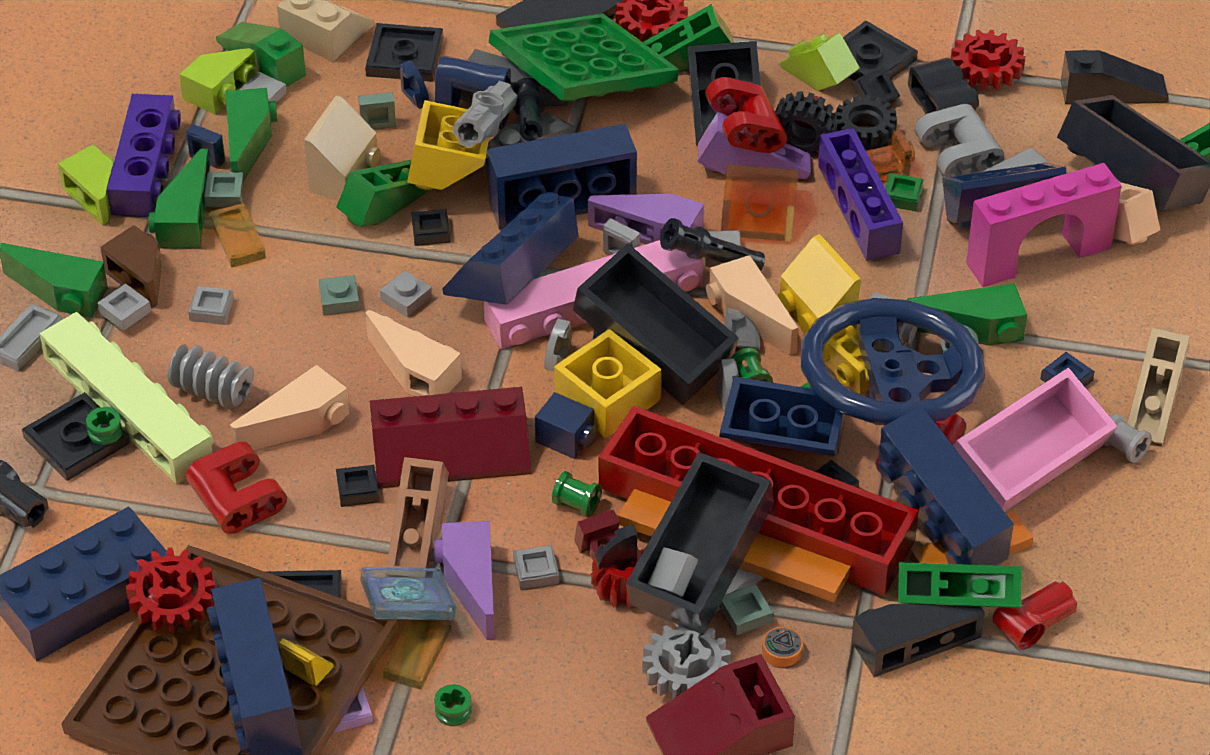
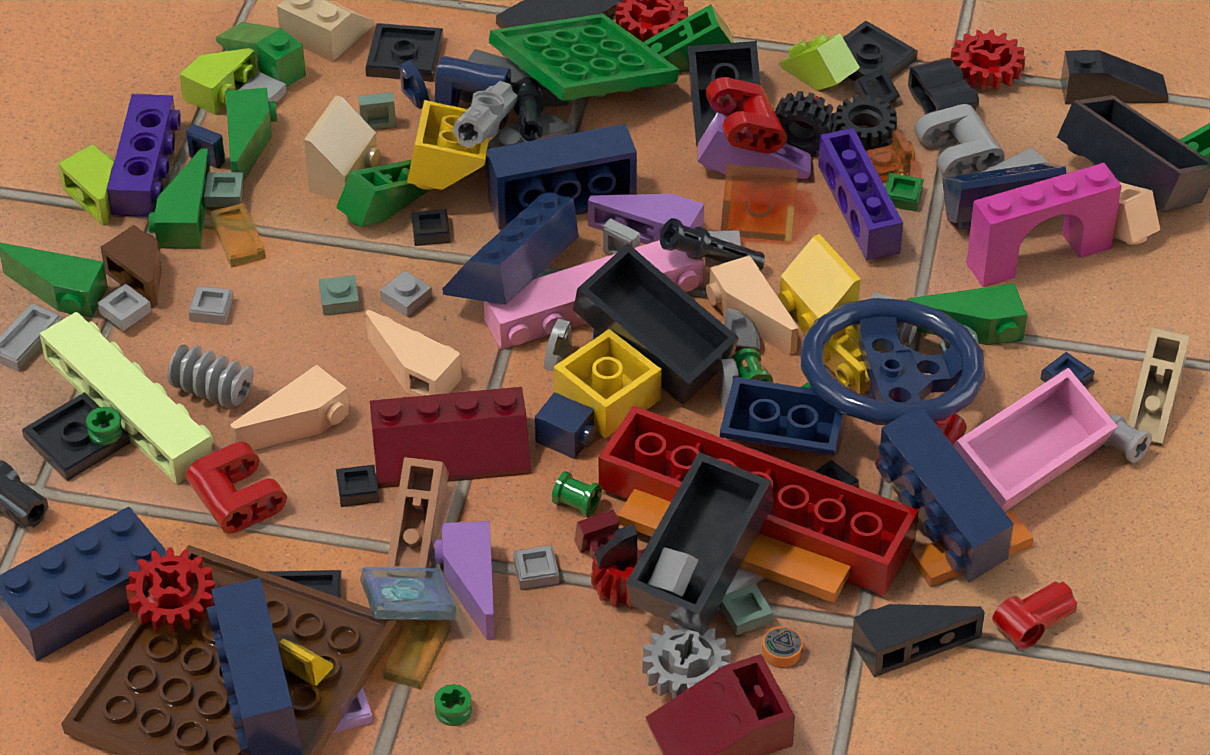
green slope [898,562,1022,608] -> none

